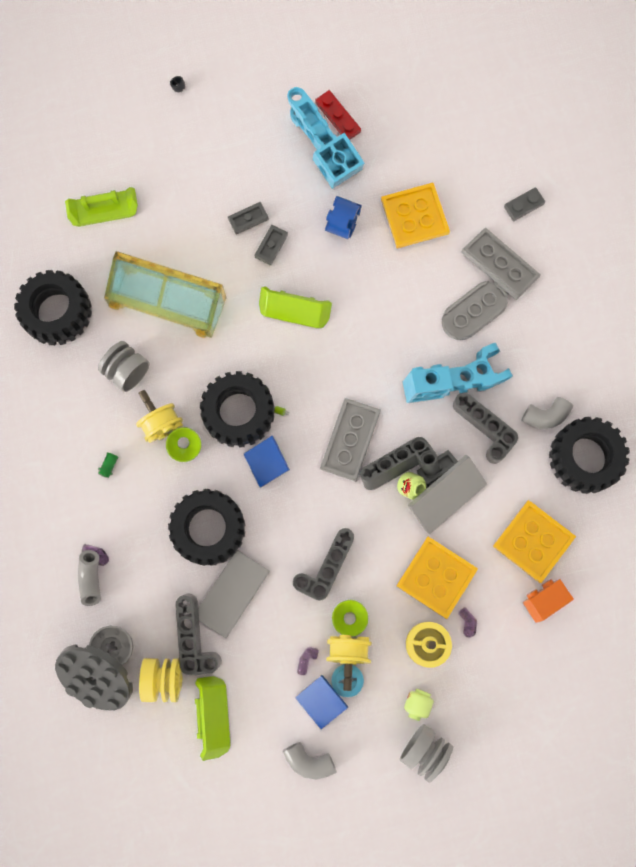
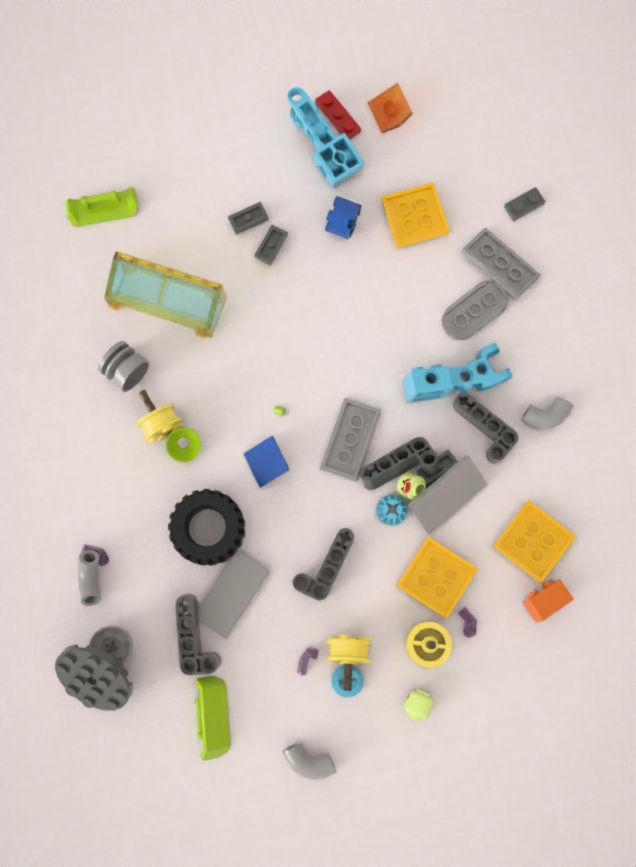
black tyre [14,270,92,346] -> none
green pin [98,452,119,478] -> none
light yellow wheel [139,658,183,702] -> none
black hinge [170,76,186,93] -> none
black tyre [200,371,275,448] -> none
lime piece [259,287,332,328] -> none
piece [295,675,348,729] -> none
lime piece [332,600,368,637] -> none
light grey wheel [400,724,454,783] -> none
black tyre [549,417,630,494] -> none
none -> clear orange slope [367,82,413,133]
none -> medium azure gear [377,494,408,525]

